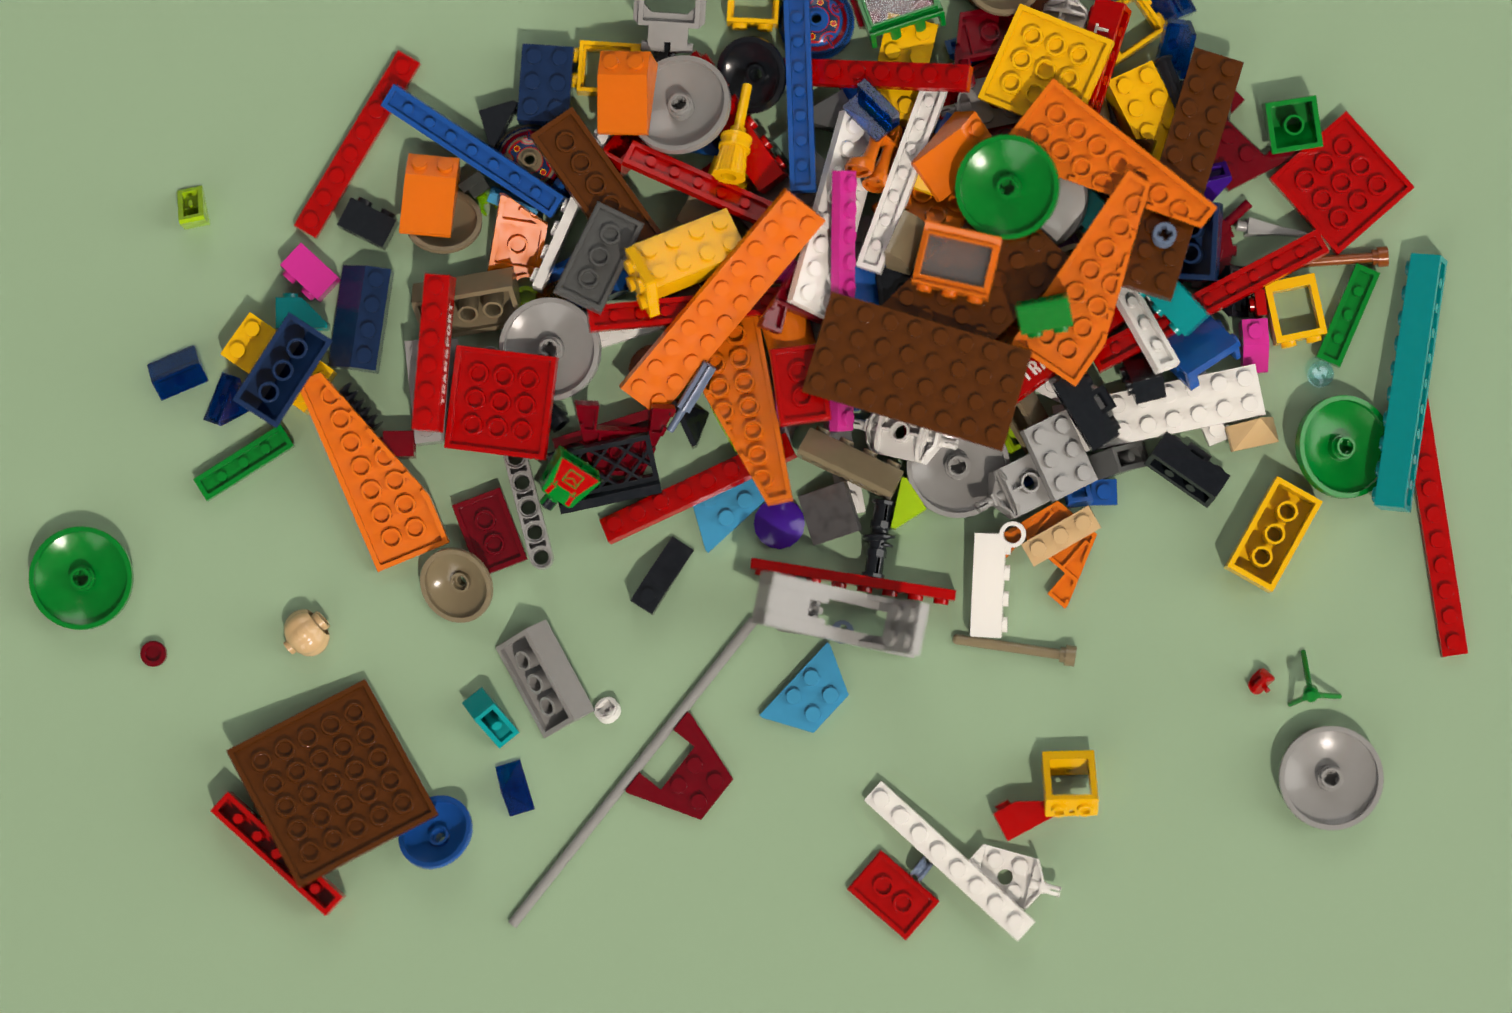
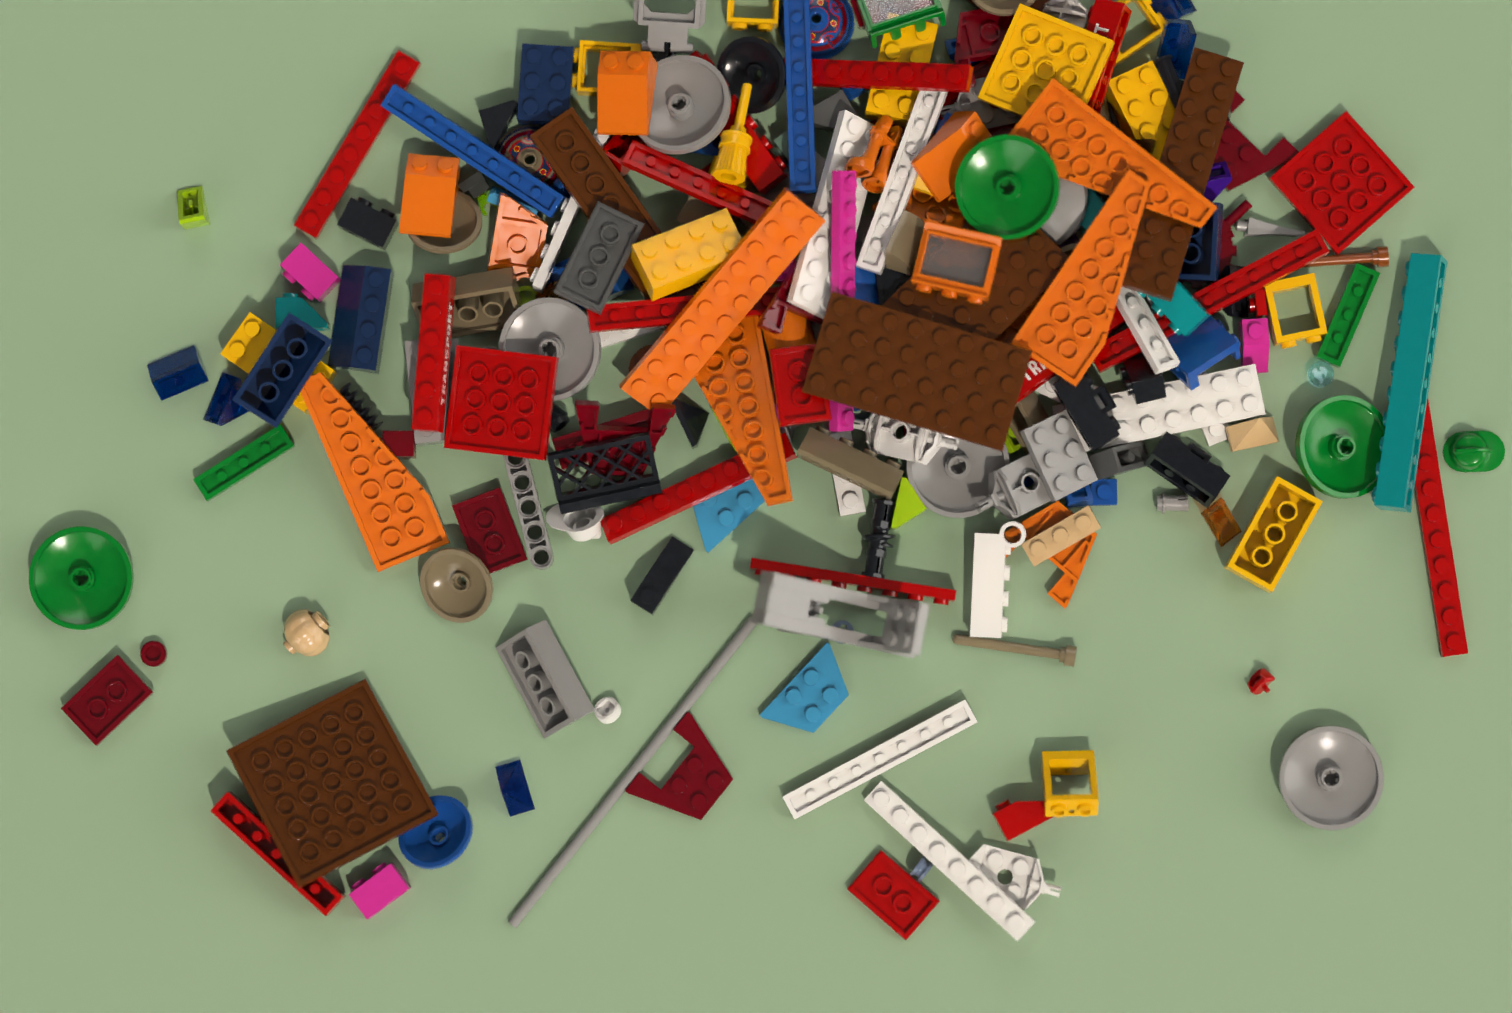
teal slope [462,687,519,749] -> none
torso [539,445,600,511] -> none
yellow plate [623,245,660,318] -> none
sand blue axle [667,361,716,433] -> none
dark purple dish [754,501,805,550] -> none
flat silver tile [798,481,862,546] -> none
clear blue panel [843,78,900,142] -> none
green slope [1016,292,1073,338] -> none
sand blue bush [1152,222,1177,248] -> none
green slope [1262,95,1323,154] -> none
green plant [1288,650,1342,707] -> none
none -> dark red plate [61,655,154,746]
none -> dark pink brick [349,862,411,920]
none -> white piece [546,504,604,542]
none -> white plate [783,699,977,820]
none -> light grey pin [1156,493,1189,513]
none -> clear orange slope [1201,498,1242,547]
none -> green piece [1443,431,1505,472]

